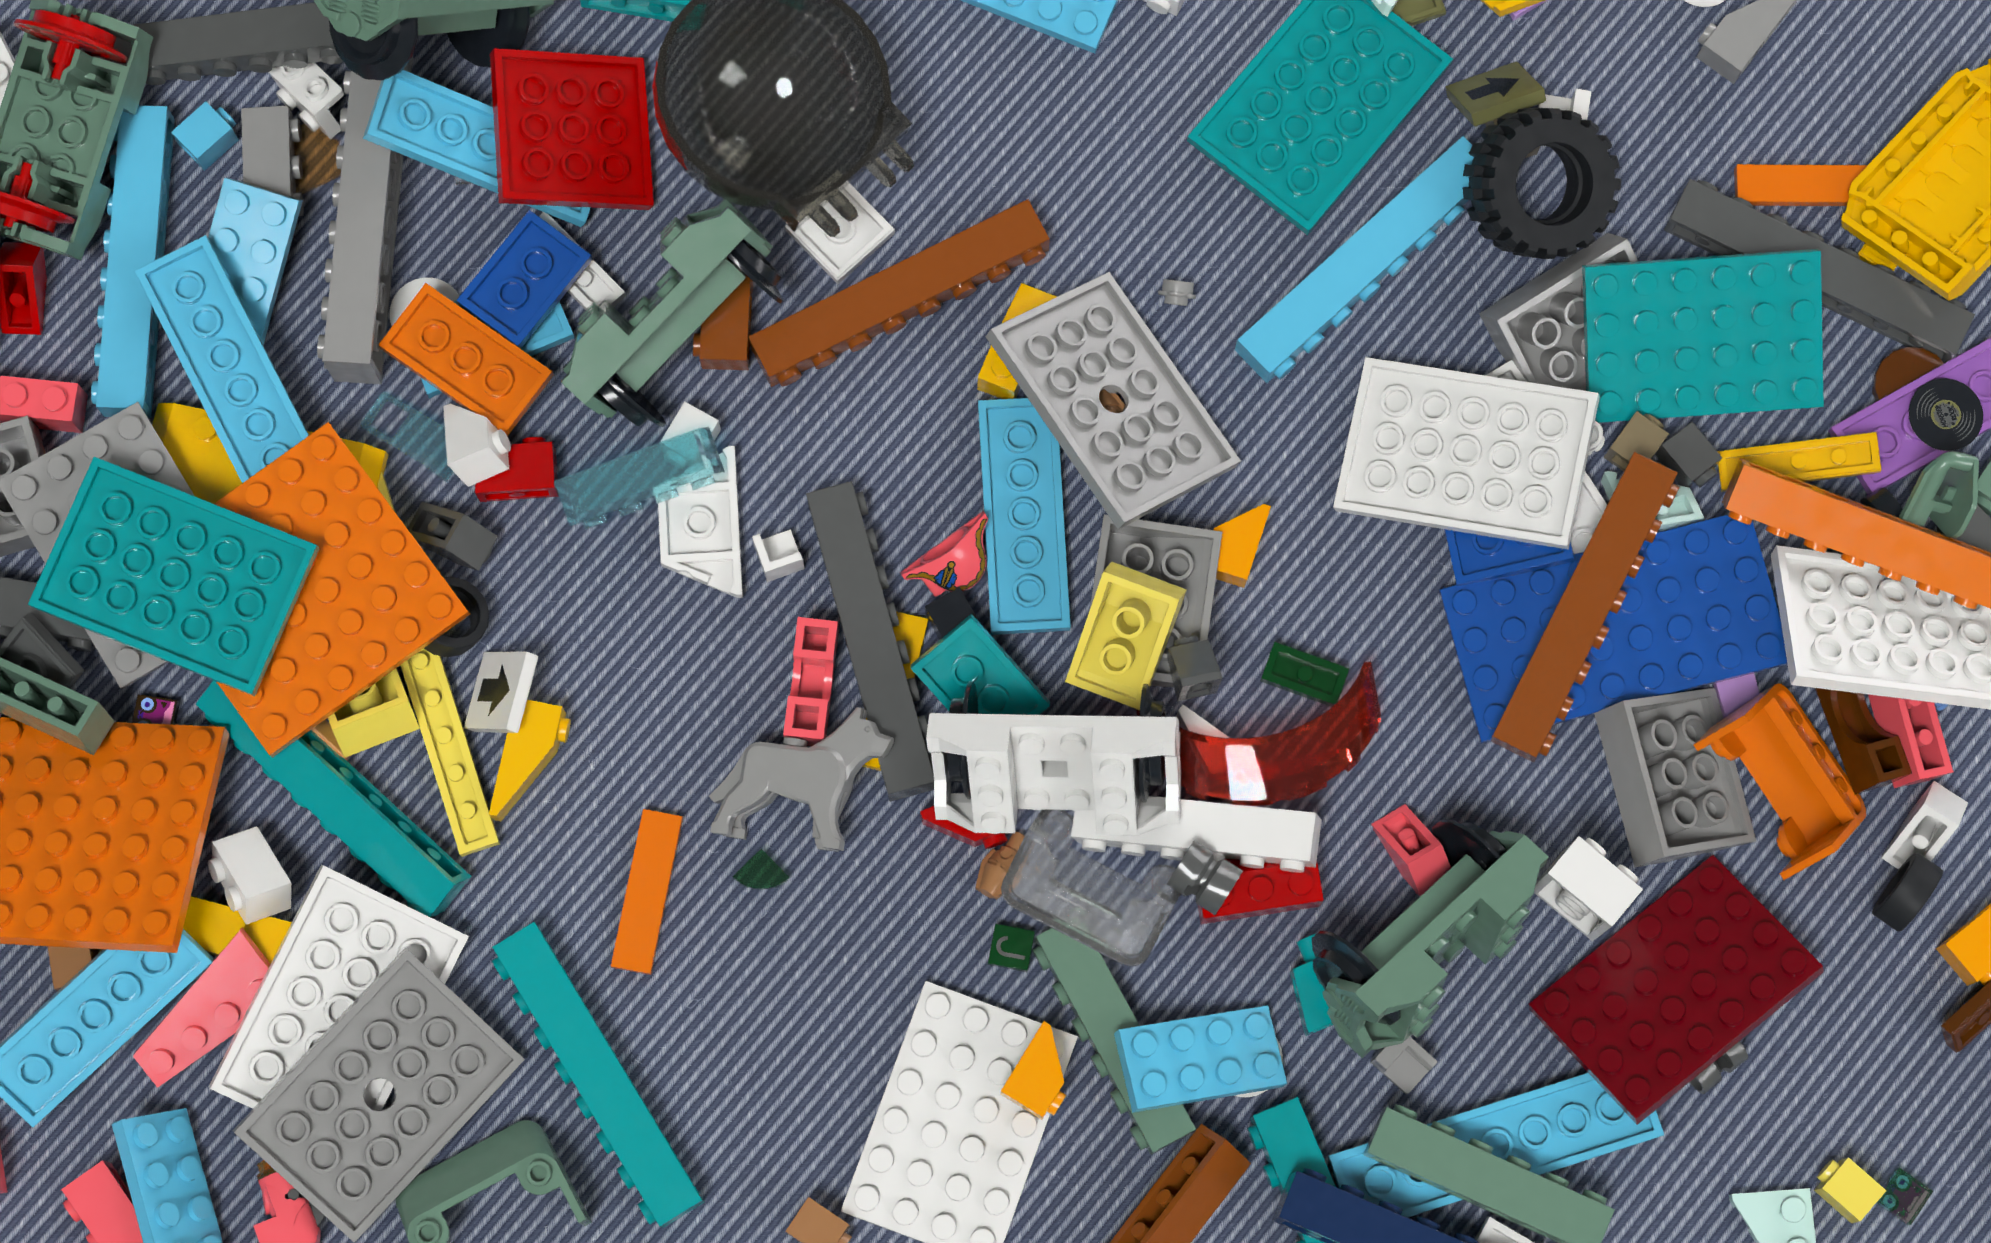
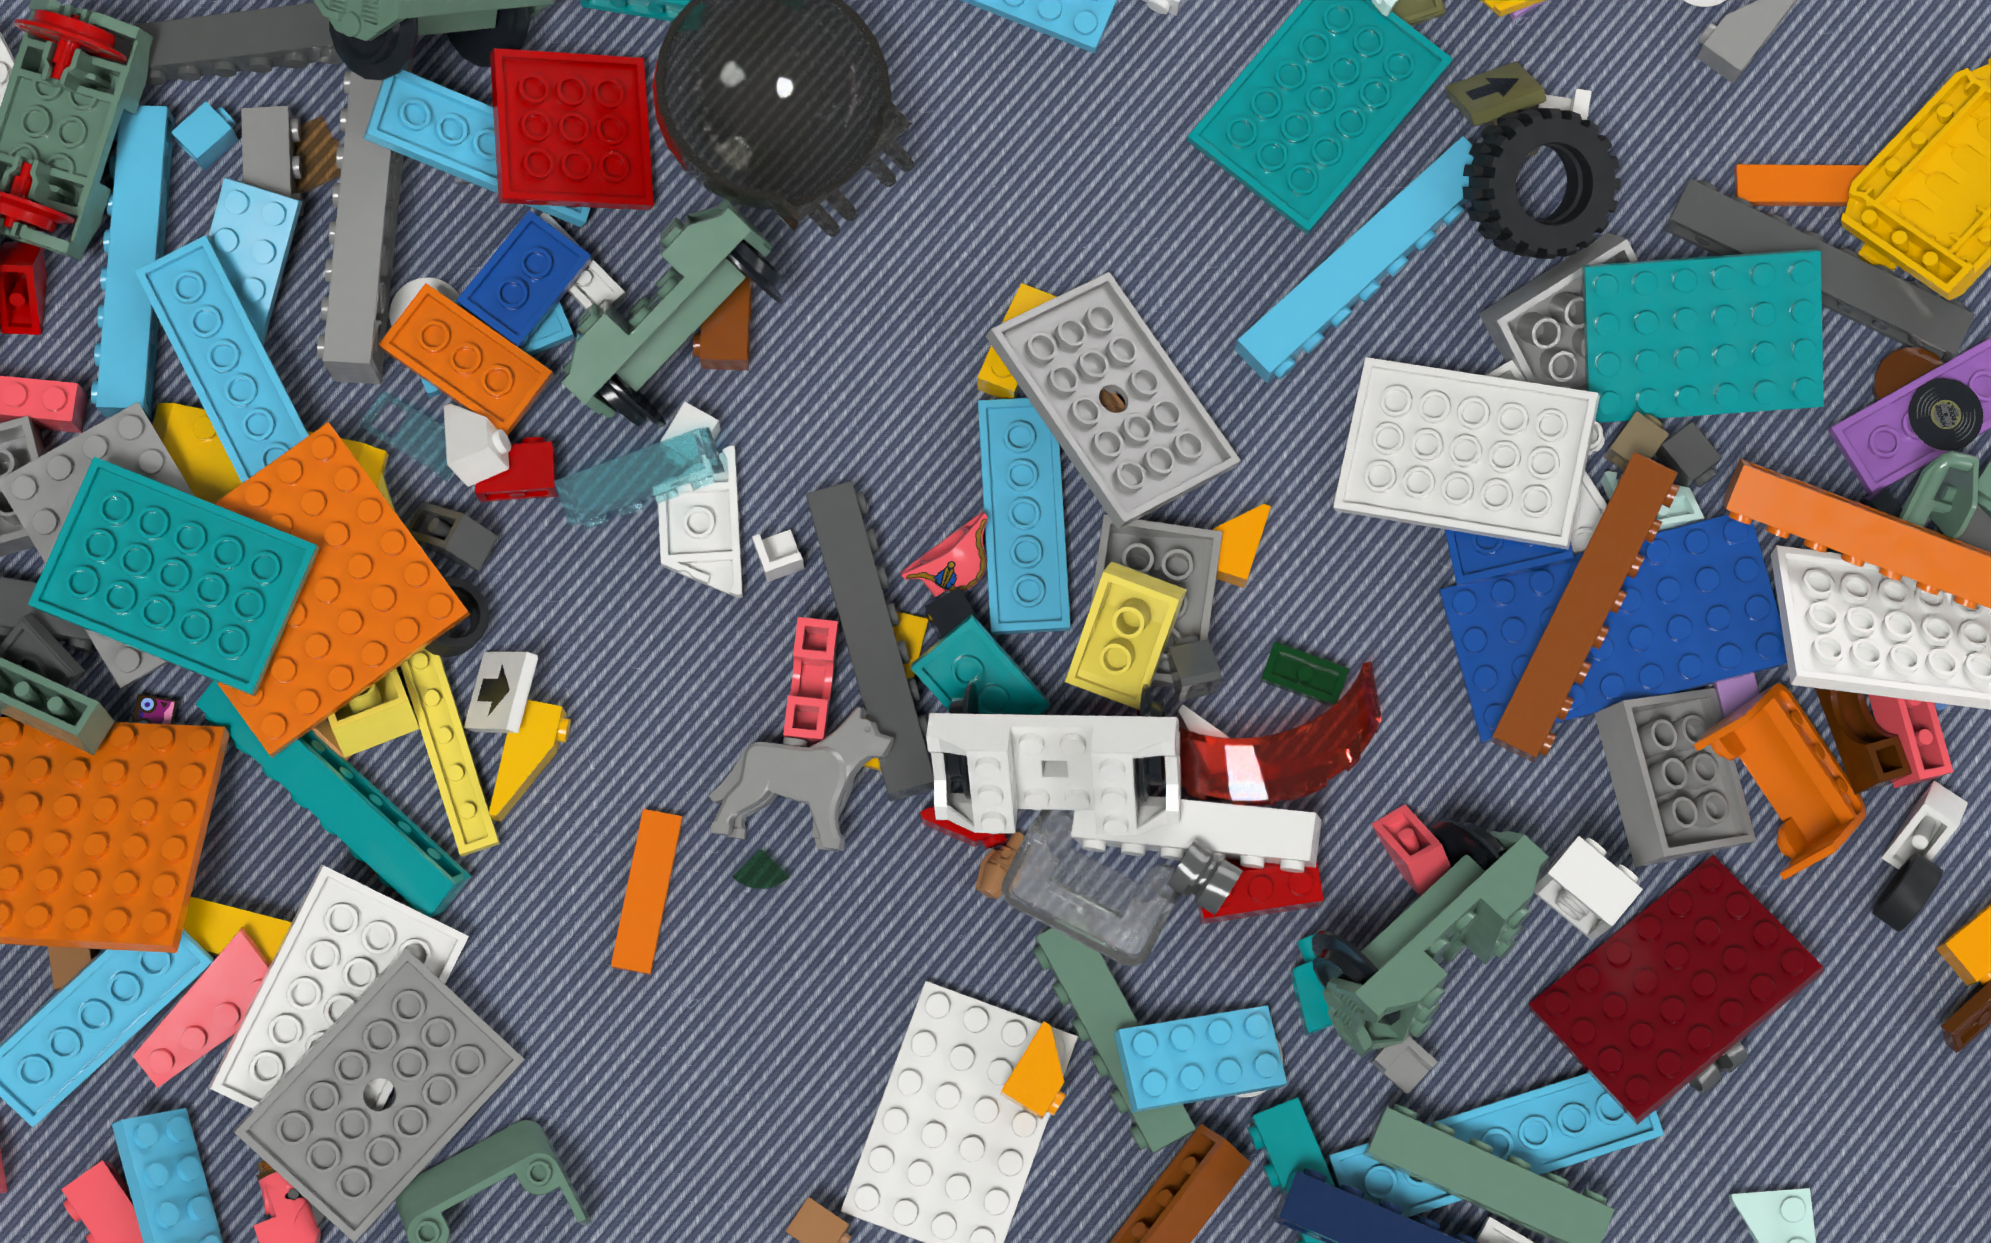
white brick [208,826,292,925] -> none
white bracket [269,62,344,139] -> none
teal brick [491,922,705,1228] -> none
dark orange brick [748,199,1050,387] -> none
white tile [785,175,895,284] -> none
dark green tile [988,924,1035,972] -> none
light grey plate [1158,279,1196,306] -> none
yellow tile [1717,432,1881,492] -> none
light yellow brick [1814,1157,1886,1223] -> none
tile [1877,1167,1934,1225] -> none

